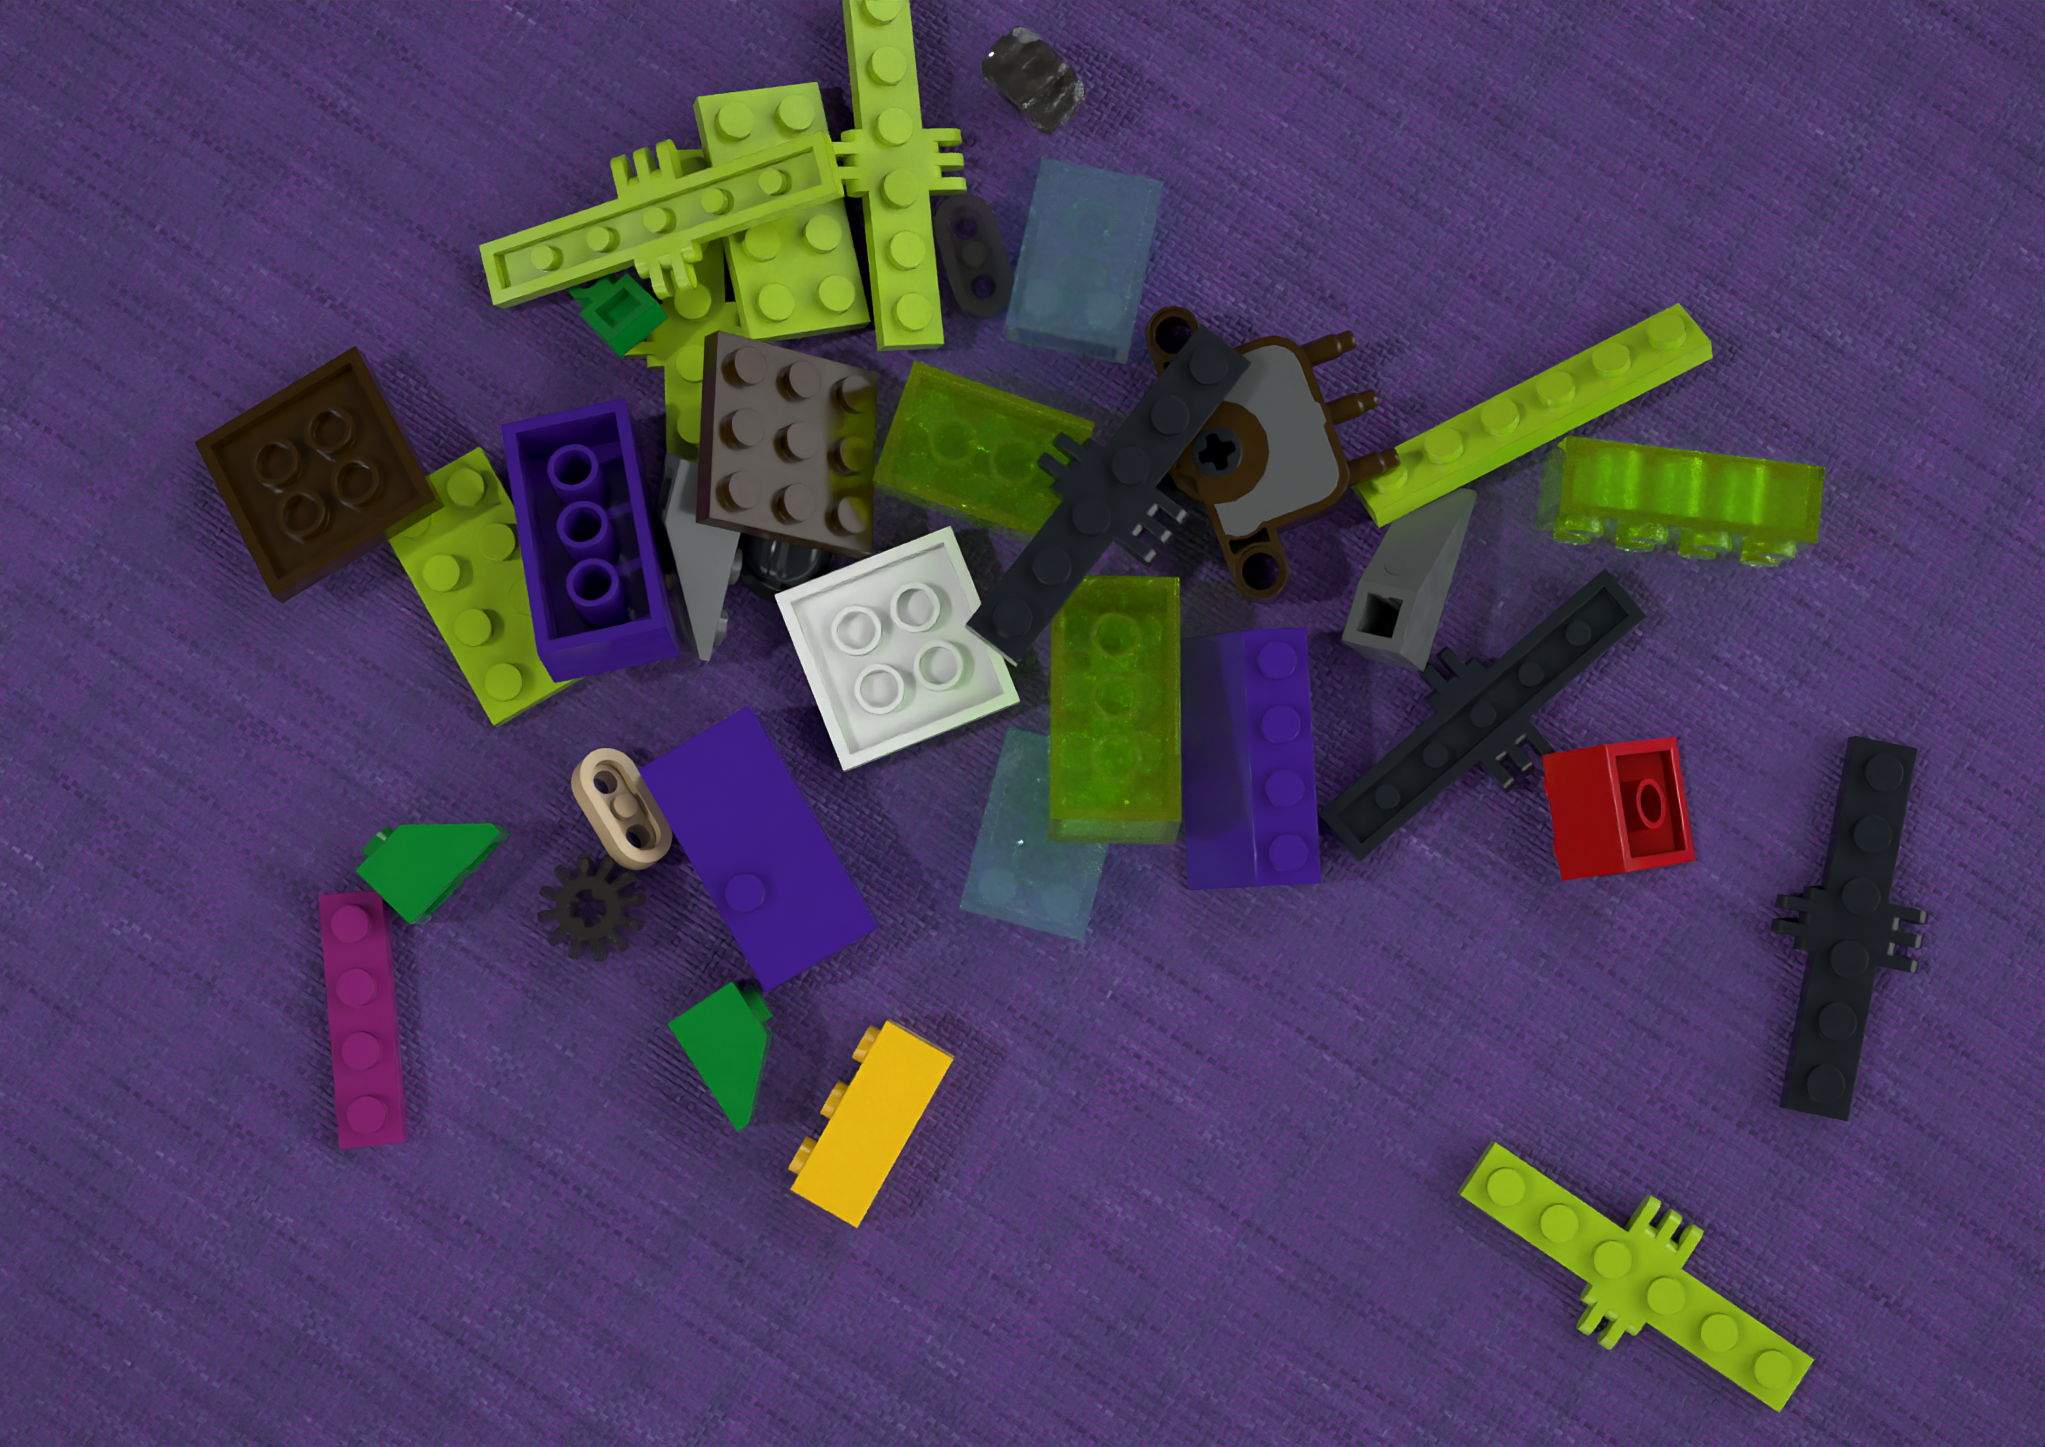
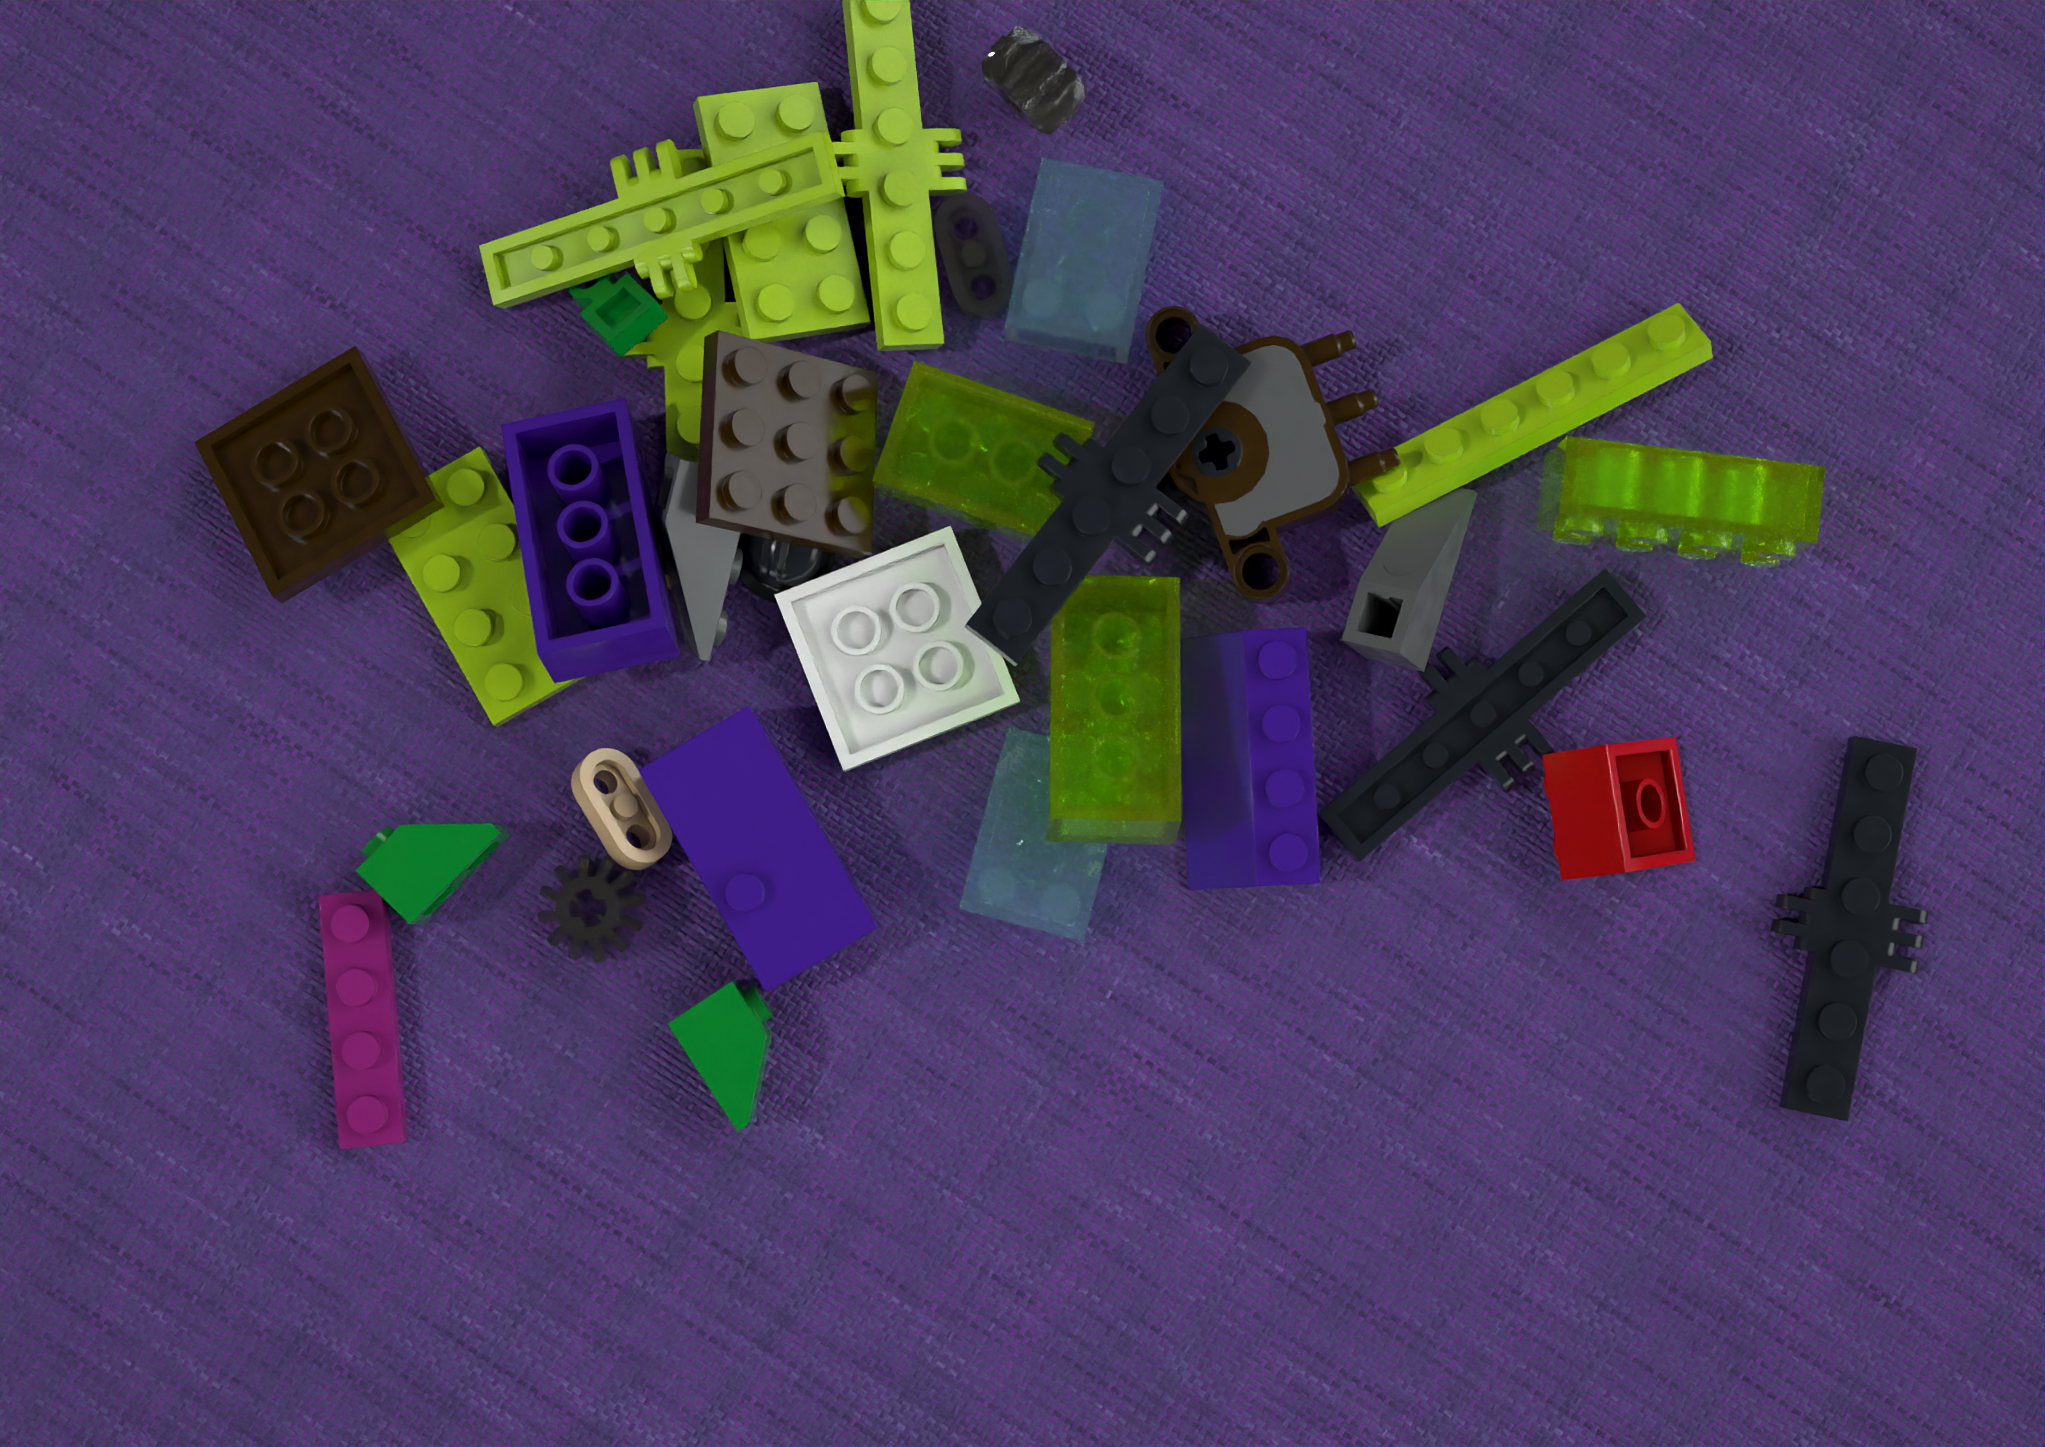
yellow brick [788,1018,955,1228] -> none
lime hinge [1457,1140,1814,1413] -> none

